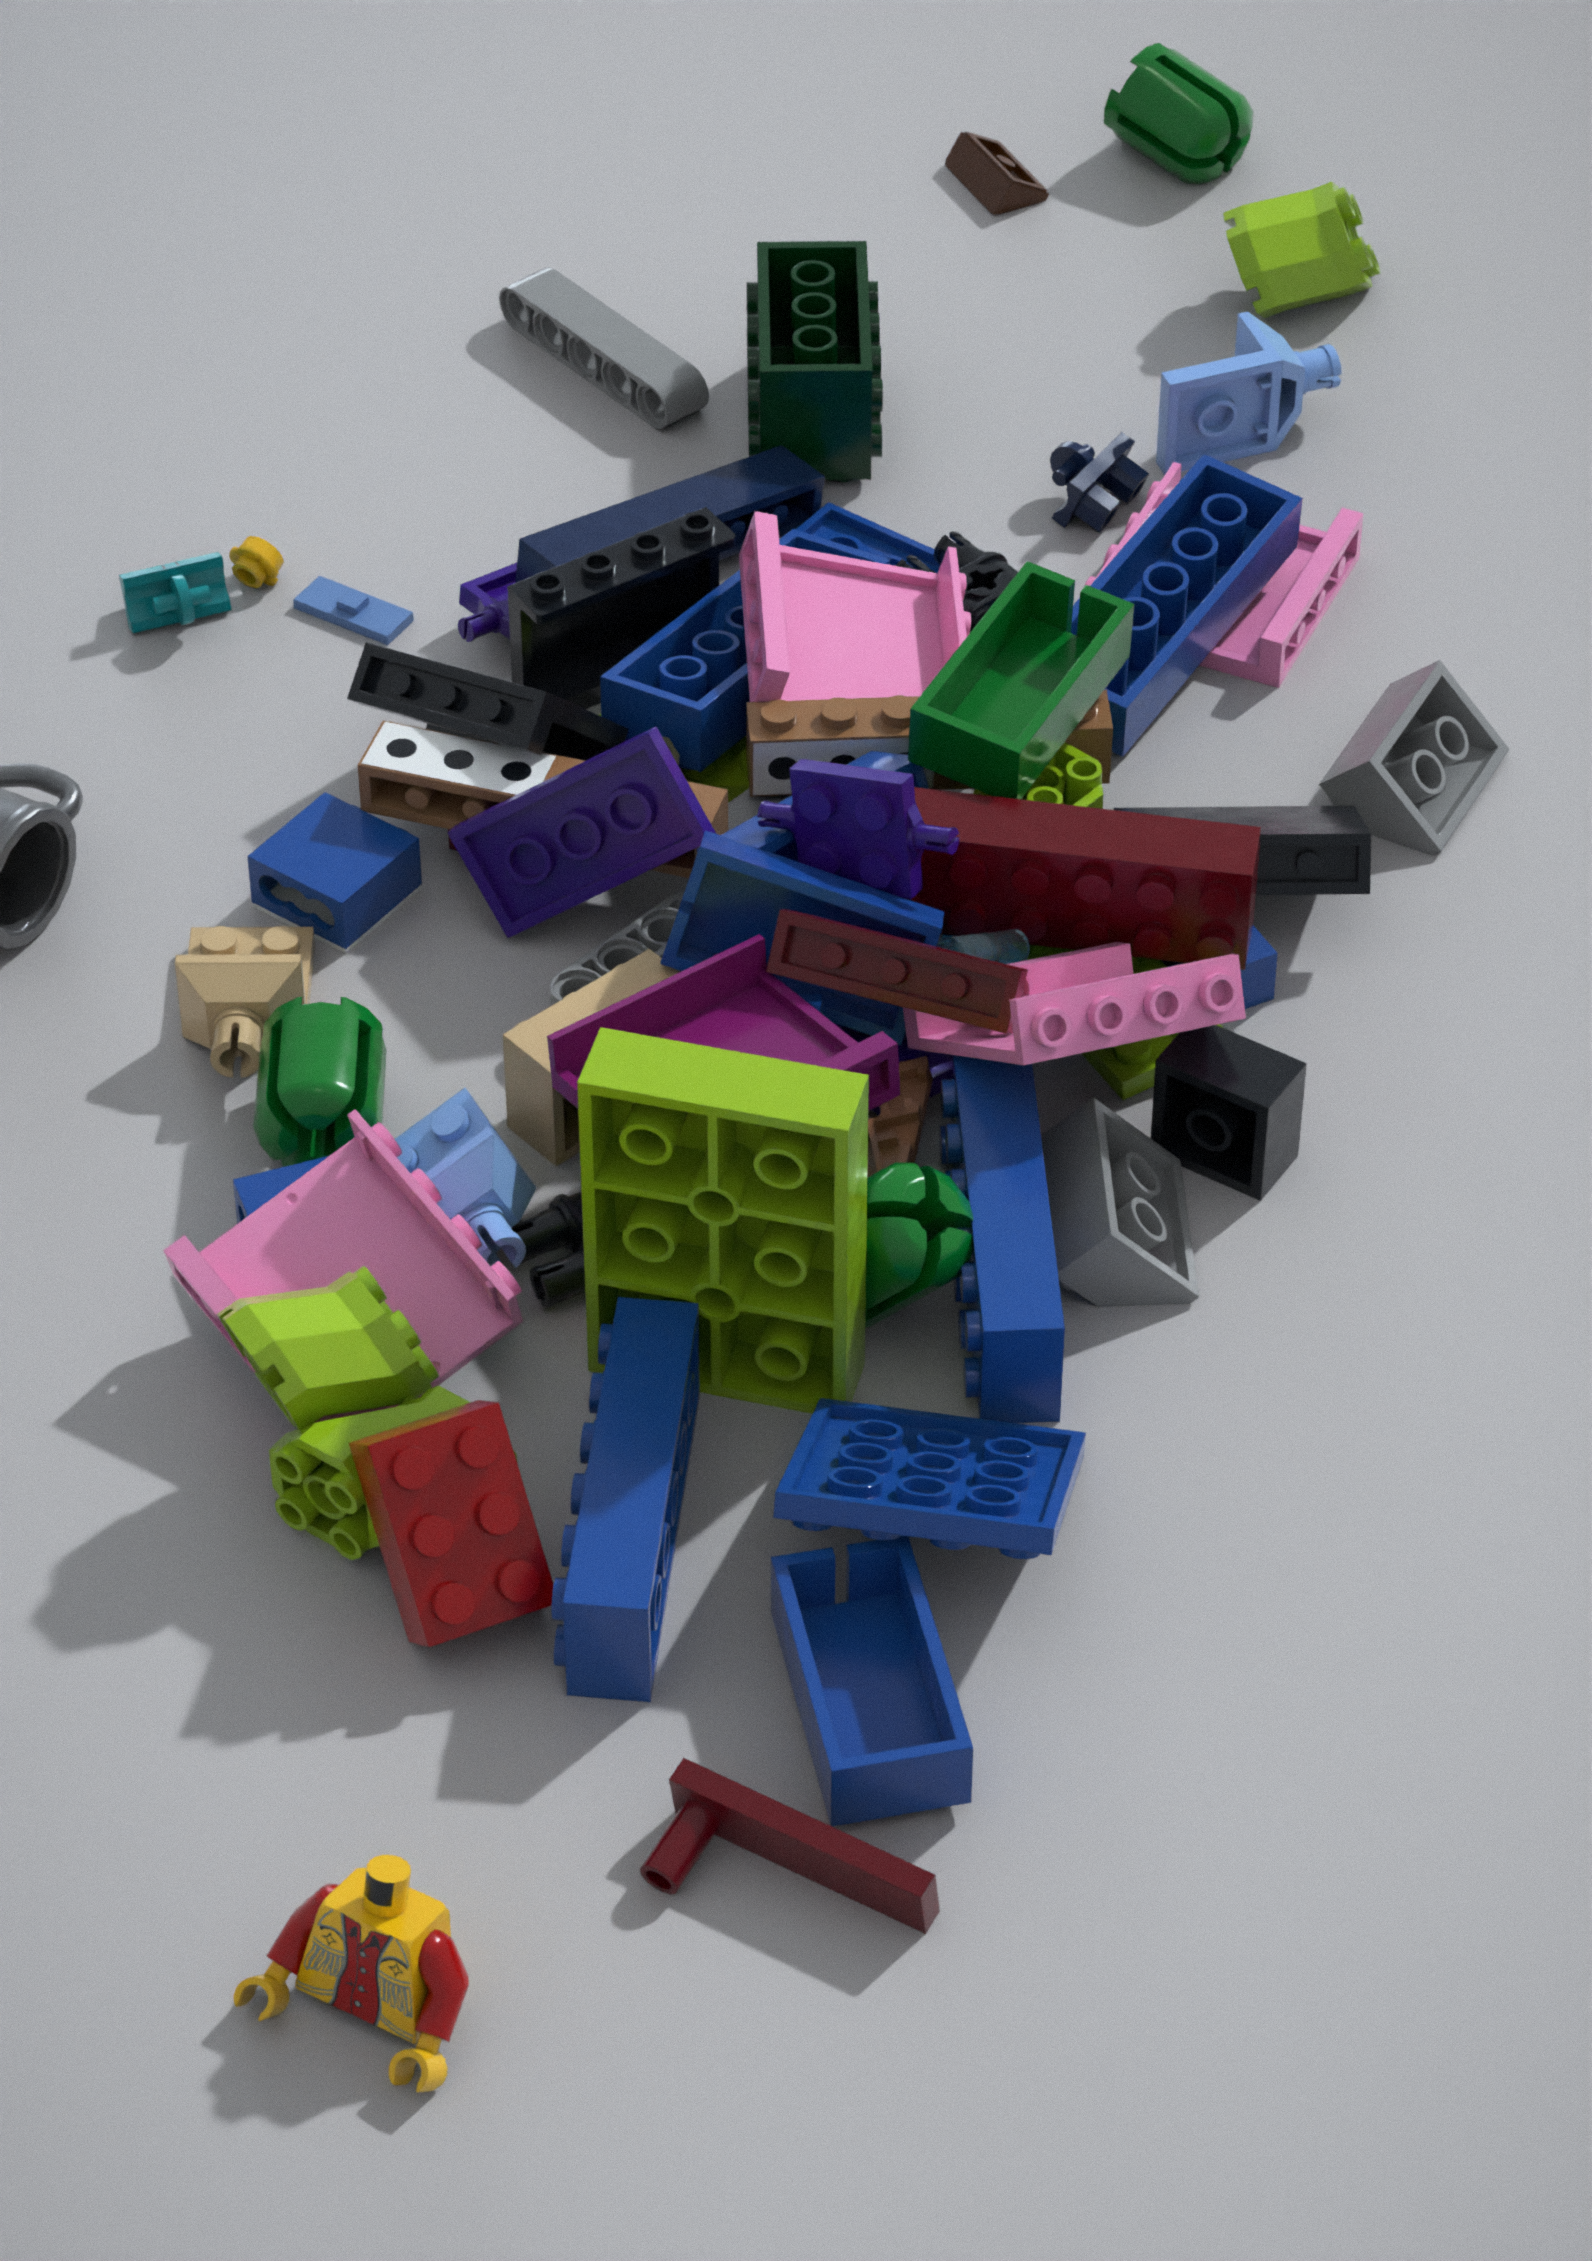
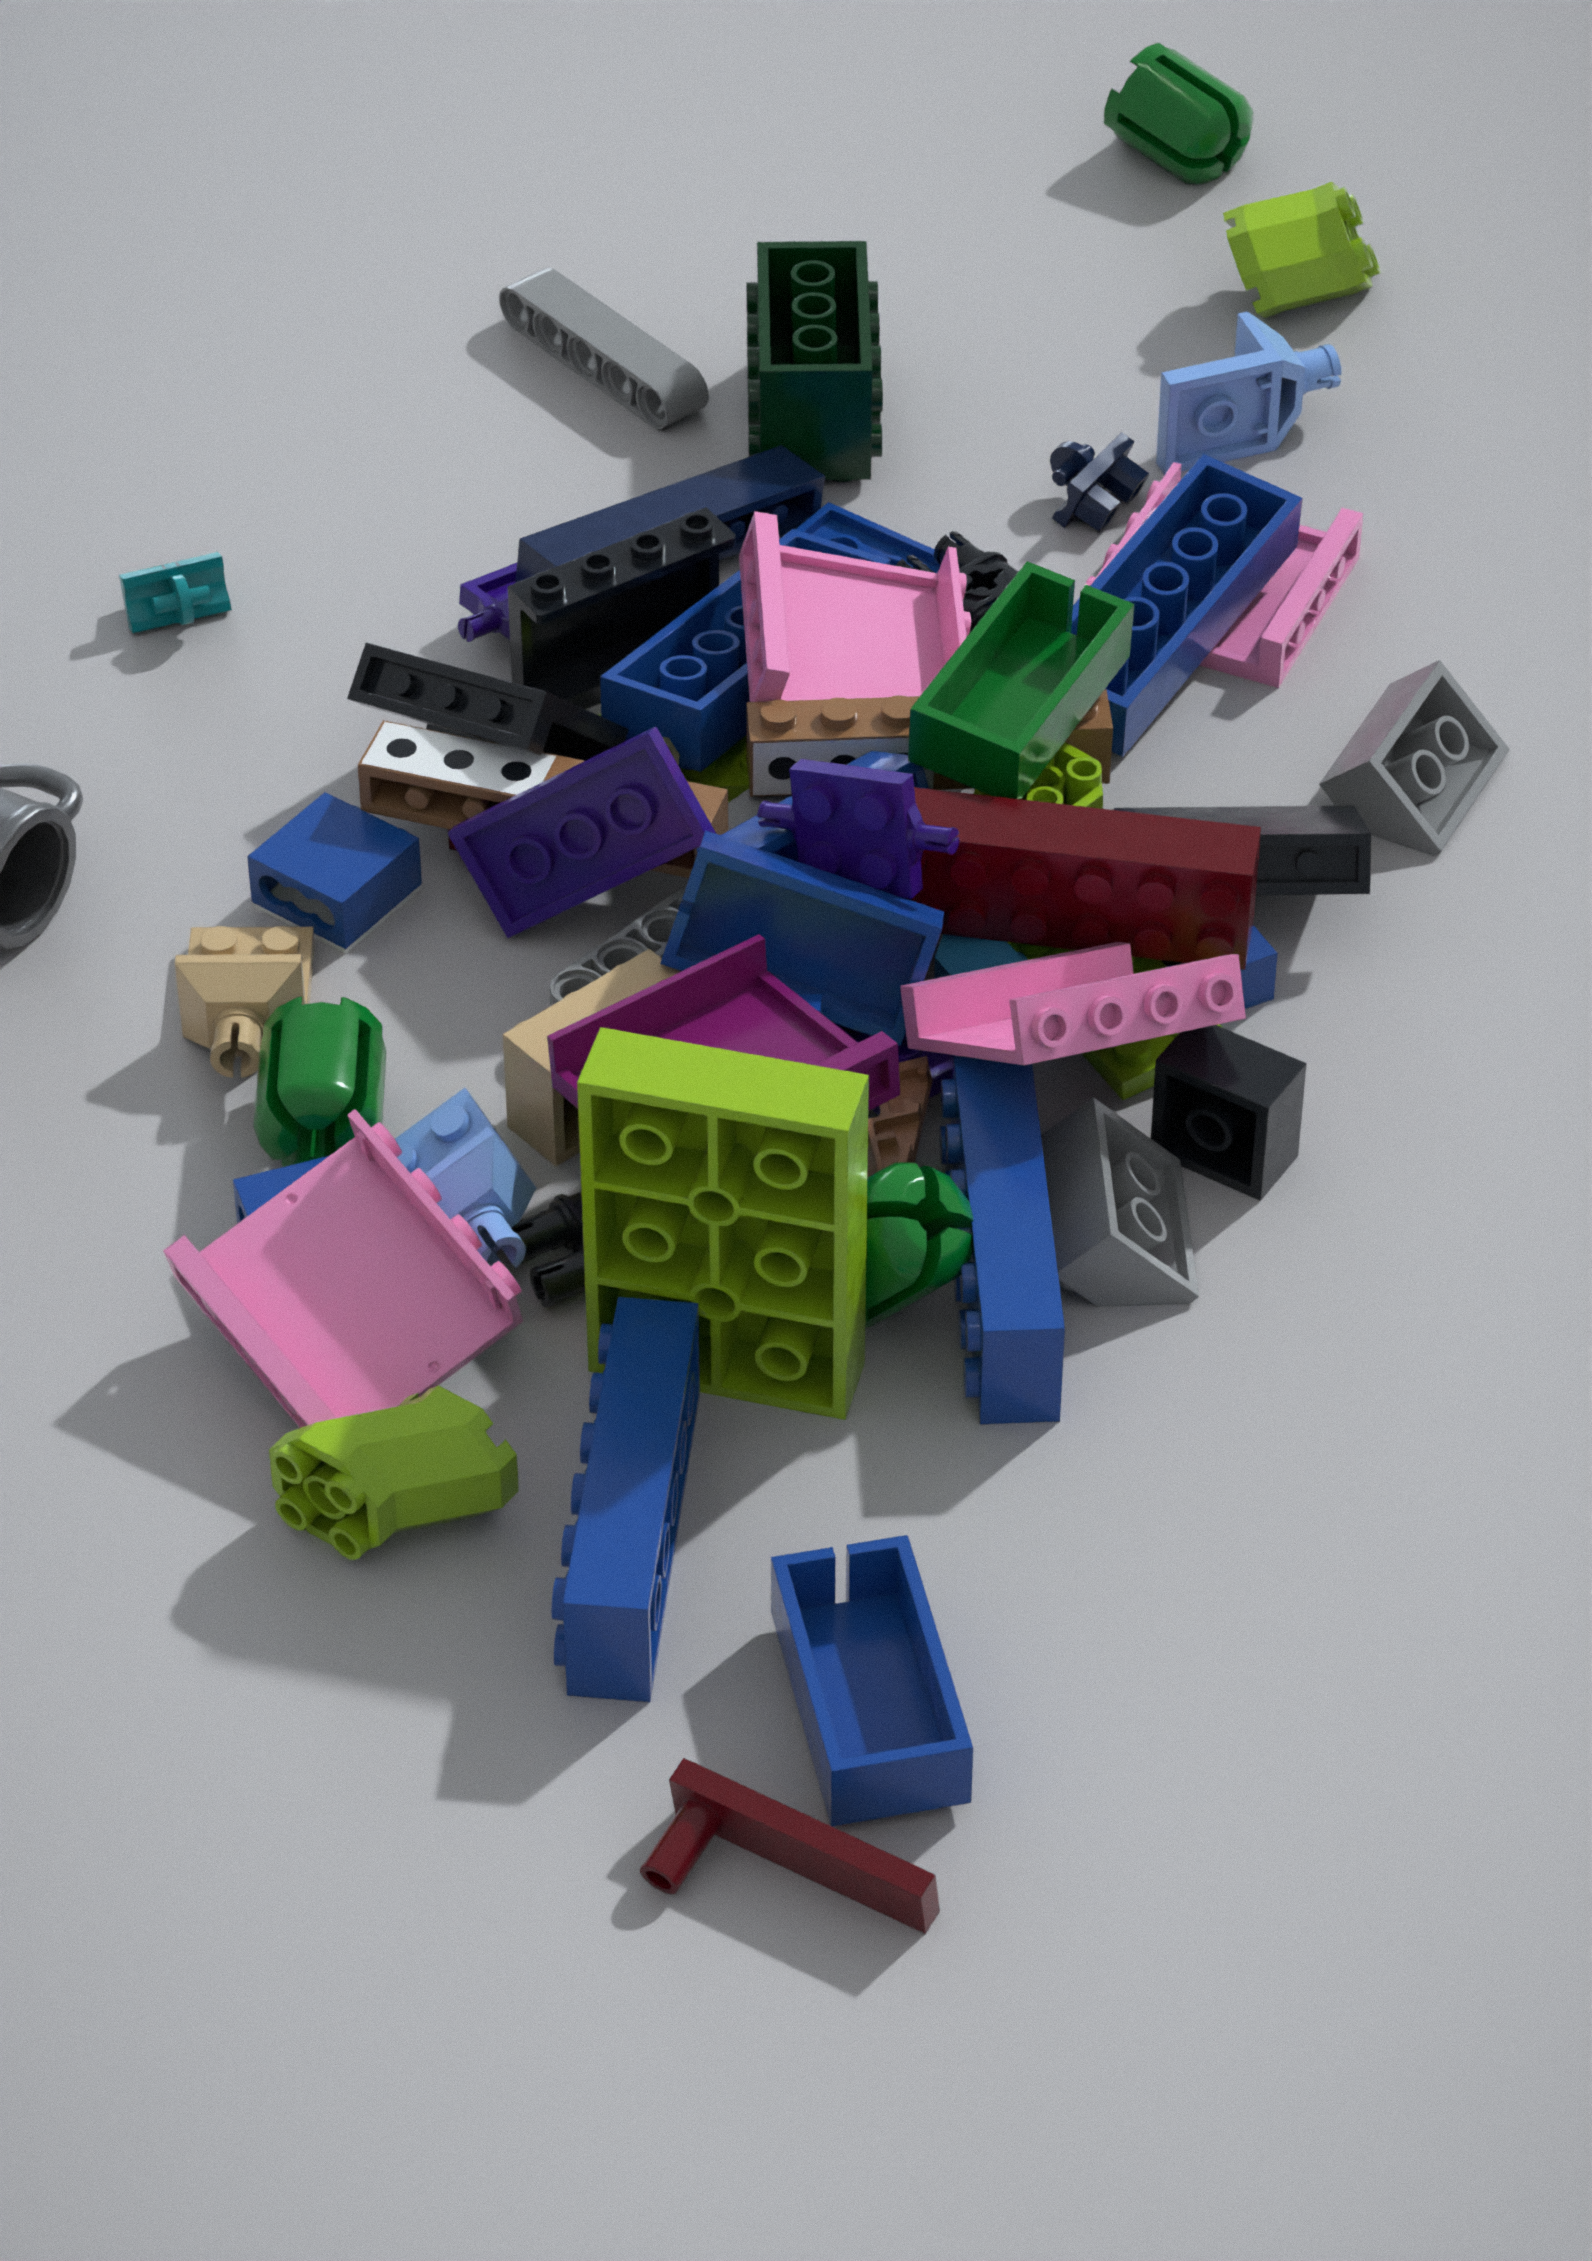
lime brick [217,1266,440,1431] -> none
yellow plate [229,536,284,588] -> none
torso [233,1855,469,2093] -> none
medium blue piece [293,575,414,645] -> none
red brick [349,1400,554,1648] -> none
dark red piece [766,909,1029,1034] -> none
blue plate [773,1398,1086,1559] -> none
clear light blue piece [936,929,1030,964] -> none
reddish brown slope [945,131,1049,215] -> none

